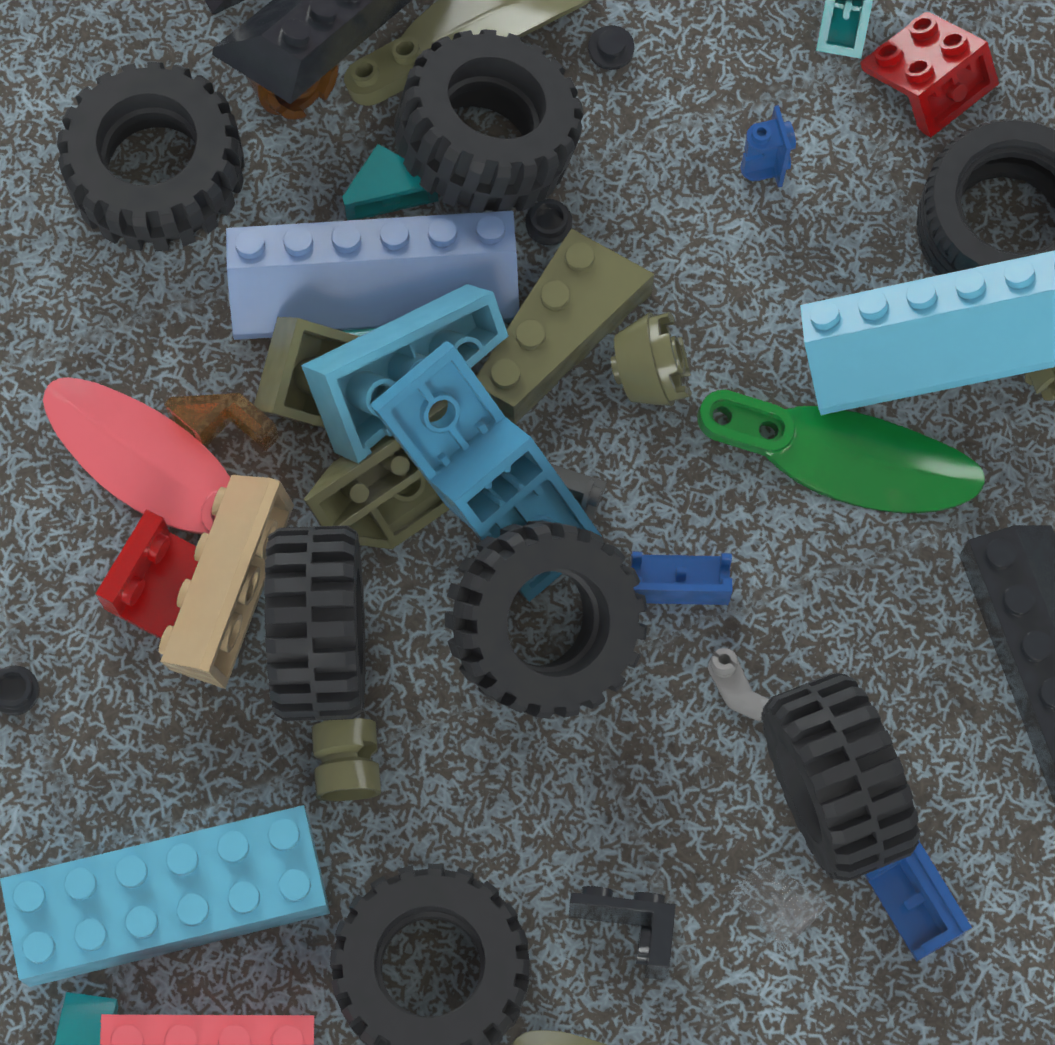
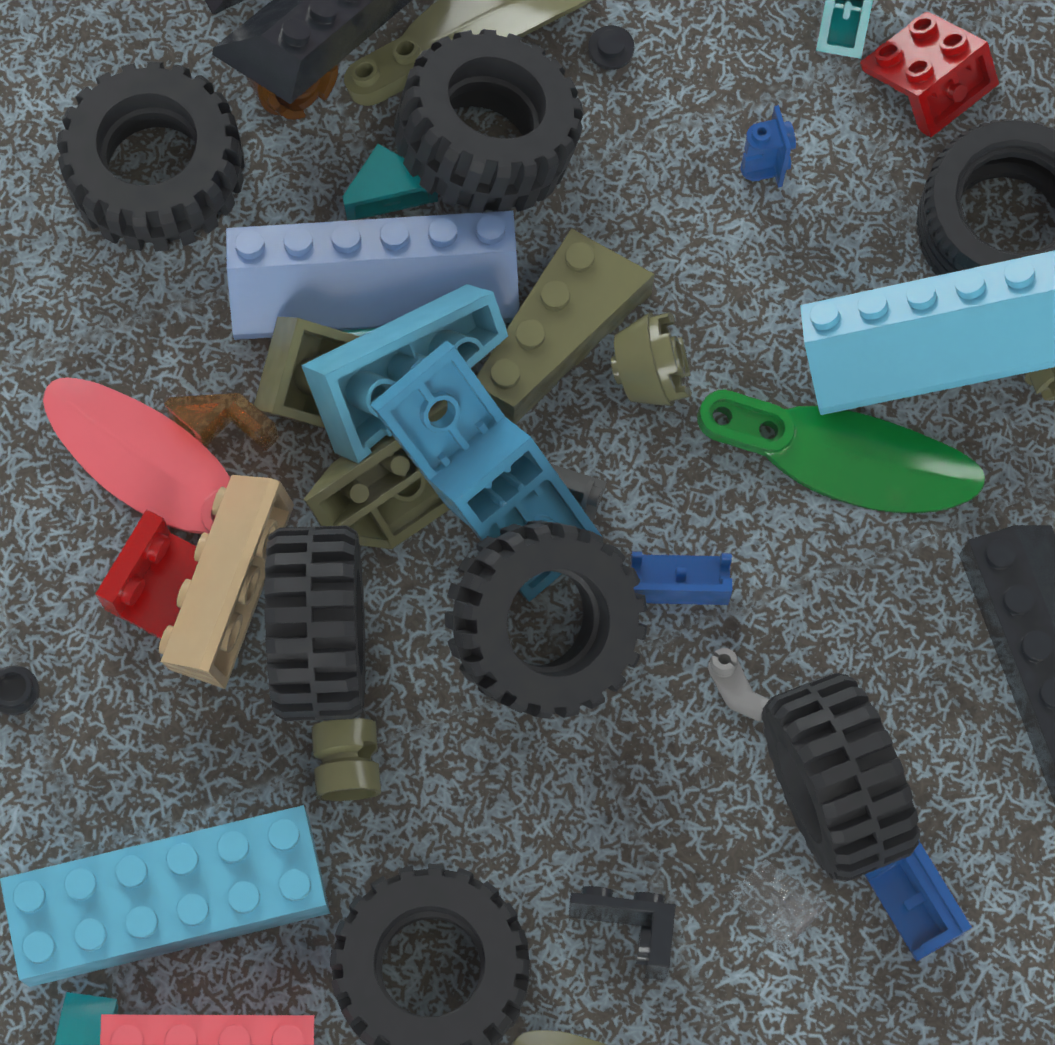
black plate [525,199,572,245] -> none

